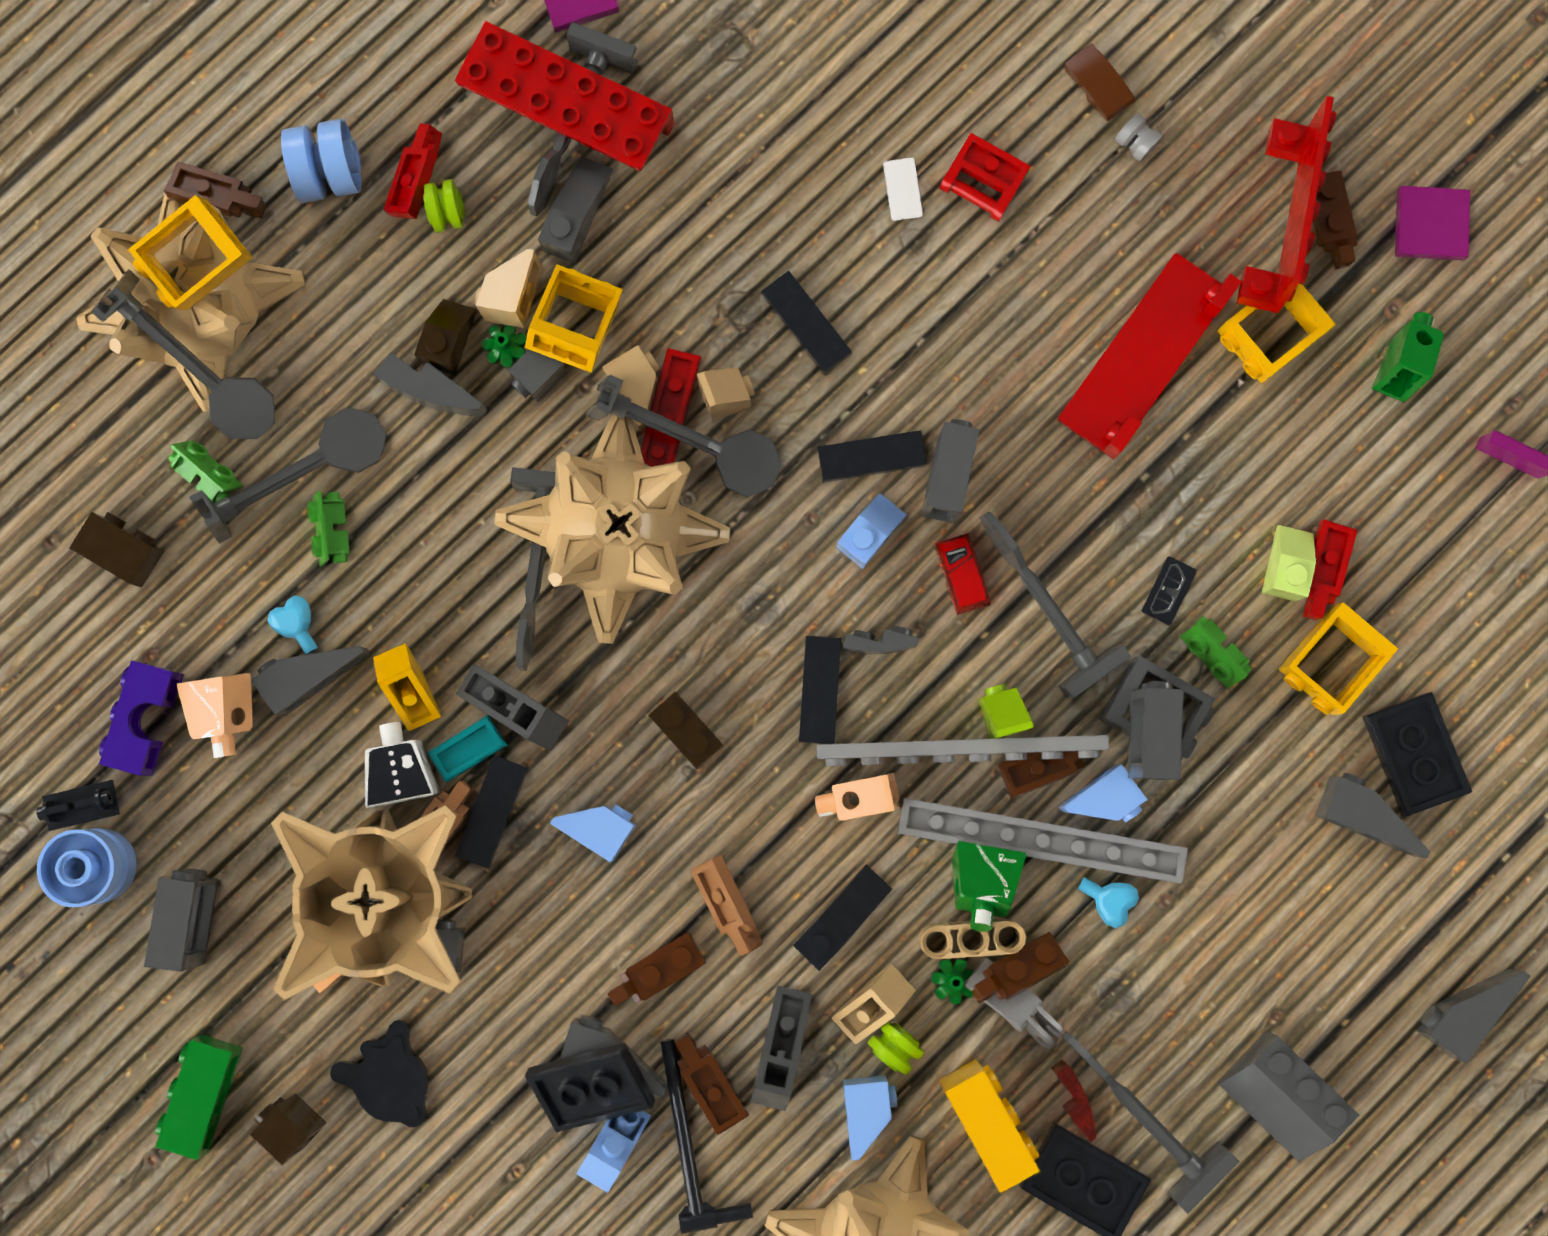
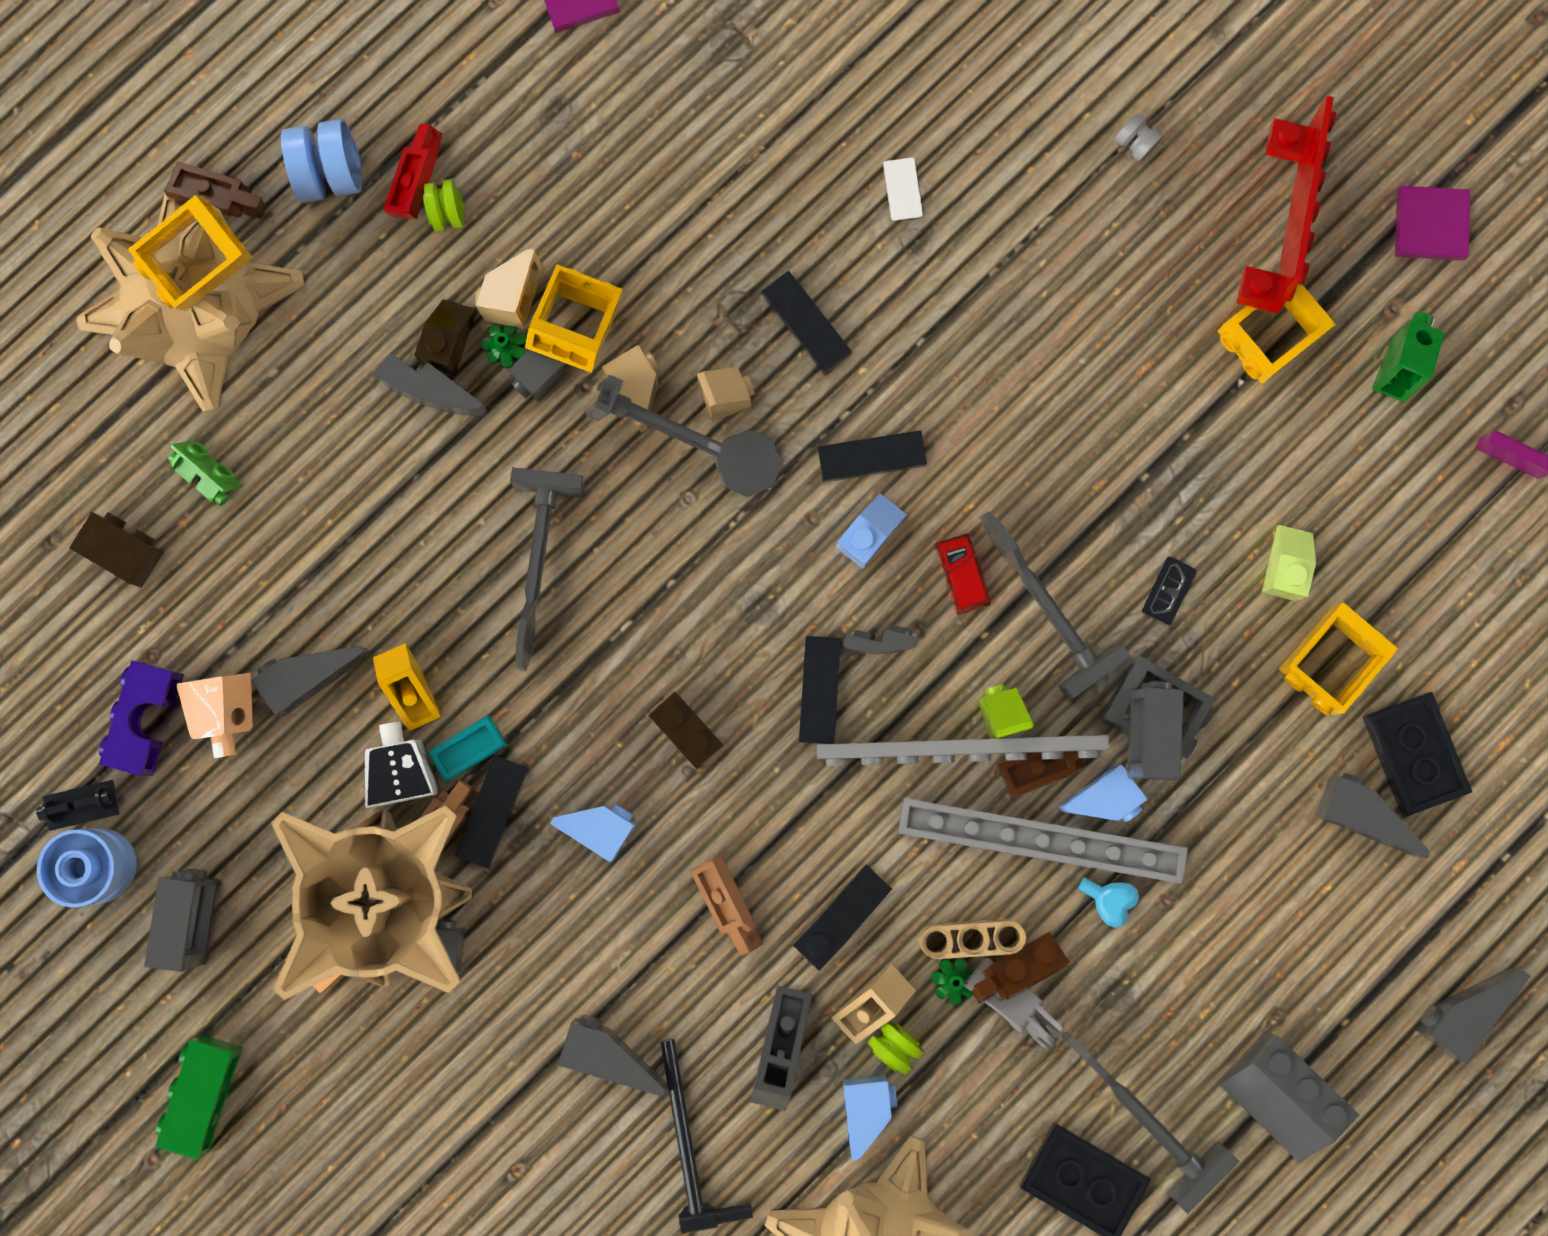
dark grey piece [91,269,275,439] -> none
dark grey piece [189,407,387,544] -> none
dark brown brick [250,1094,327,1165] -> none
medium azure rock [267,596,318,655] -> none
bright green hinge [307,491,350,567] -> none
black tile [330,1019,429,1127] -> none
red bracket [455,21,674,171] -> none
dark grey slope [456,664,569,751] -> none
tan piece [495,414,730,644] -> none
black tile [525,1042,655,1132] -> none
dark grey piece [528,22,638,217] -> none
dark grey slope [538,157,613,264] -> none
light blue slope [576,1111,651,1193] -> none
reddish brown hinge [607,931,707,1006] -> none
red tile [641,348,701,467] -> none
reddish brown hinge [675,1032,749,1135] -> none
light nougat torso [815,773,901,821] -> none
dark grey window [921,419,980,524] -> none
red plate [939,133,1031,222] -> none
yellow brick [939,1059,1040,1193] -> none
green torso [952,841,1026,932] -> none
clear red slope [1051,1059,1096,1142] -> none
red bracket [1058,253,1242,460] -> none
reddish brown slope [1064,43,1135,122] -> none
bright green hinge [1179,616,1252,689] -> none
red hinge [1303,519,1357,621] -> none
reddish brown hinge [1314,170,1357,270] -> none

